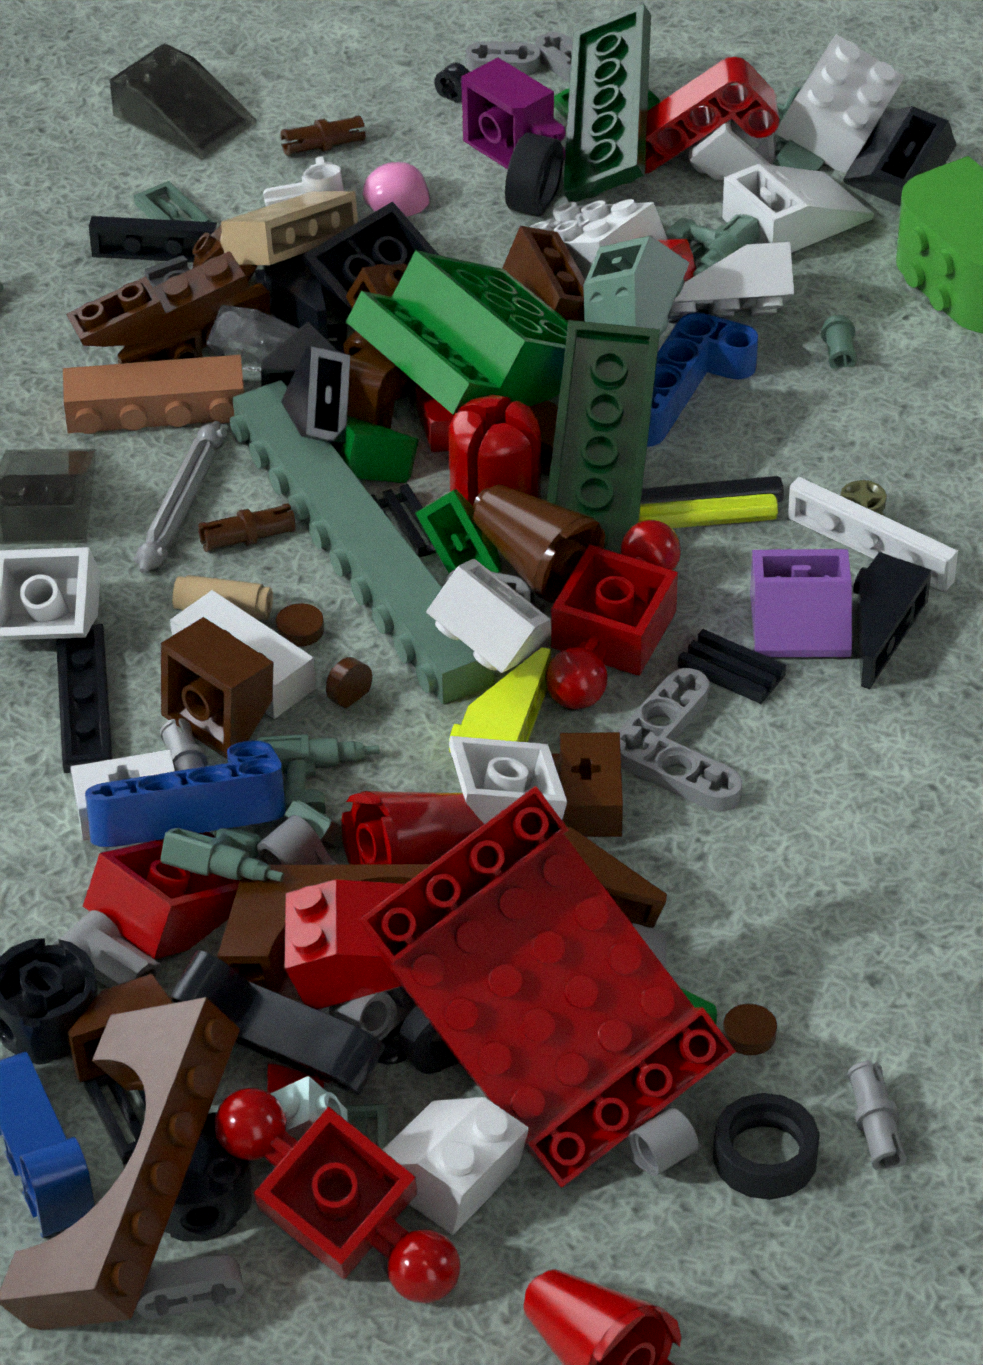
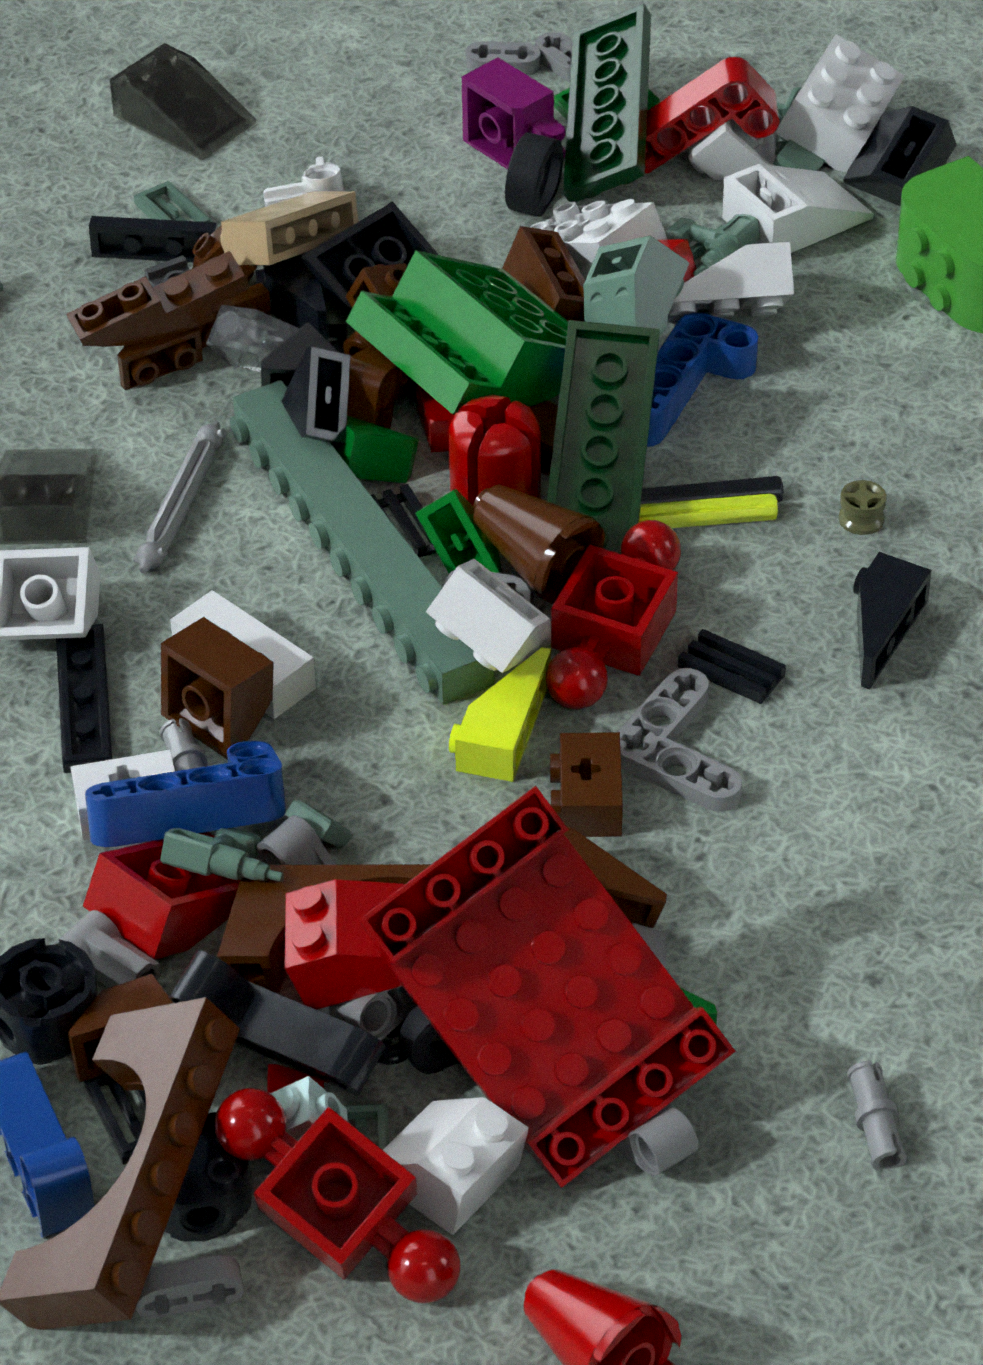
nougat brick [63,354,244,434] -> none
tan piece [172,575,273,620] -> none
reddish brown pin [198,503,296,552] -> none
sand green piece [257,734,380,817] -> none
reddish brown tile [276,603,324,647] -> none
reddish brown pin [280,115,366,156] -> none
reddish brown tile [326,657,373,708] -> none
red cone [341,791,484,865] -> none
bright pink hair [363,162,429,217] -> none
black bush [434,63,470,103] -> none
white slope [449,736,567,824] -> none
black tyre [713,1093,820,1200] -> none
reddish brown tile [723,1004,777,1056] -> none
medium lavender slope [750,549,852,657] -> none
white tile [788,477,958,591] -> none
sand green pin [821,315,857,368] -> none

